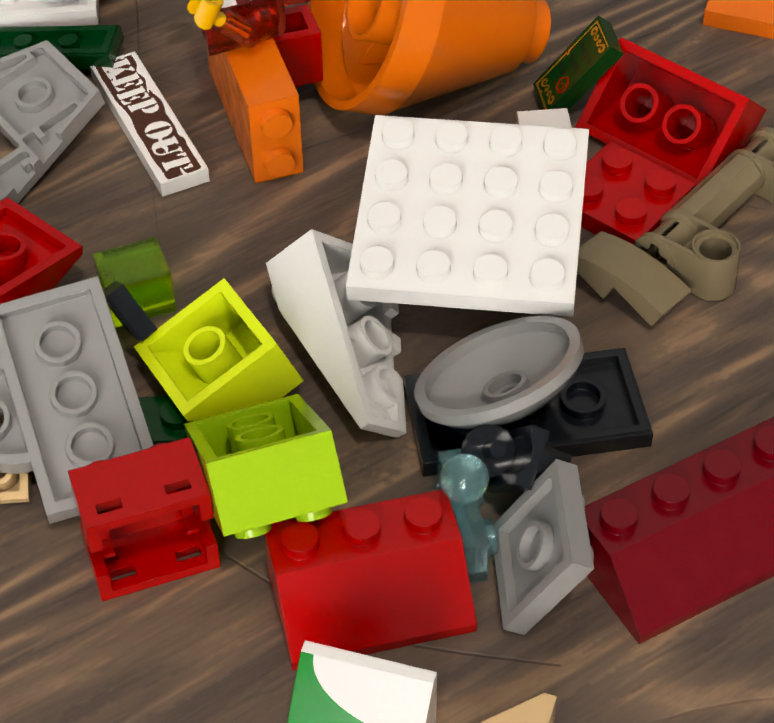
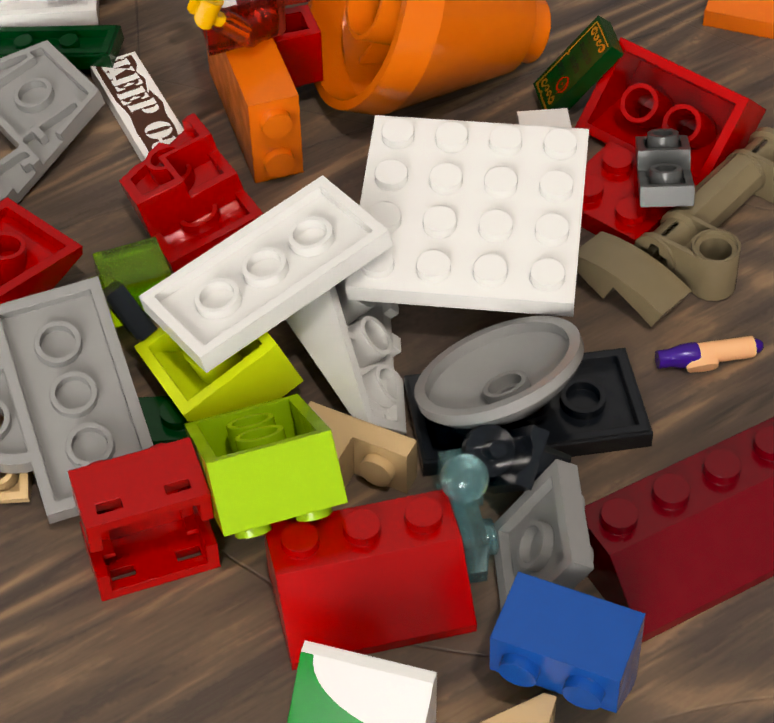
none -> red slope [119,113,264,273]
none -> white plate [138,175,393,373]
none -> tan slope [308,401,417,494]
none -> blue slope [490,571,646,713]
none -> dark grey slope [635,128,695,207]
none -> light nougat piece [655,336,764,373]

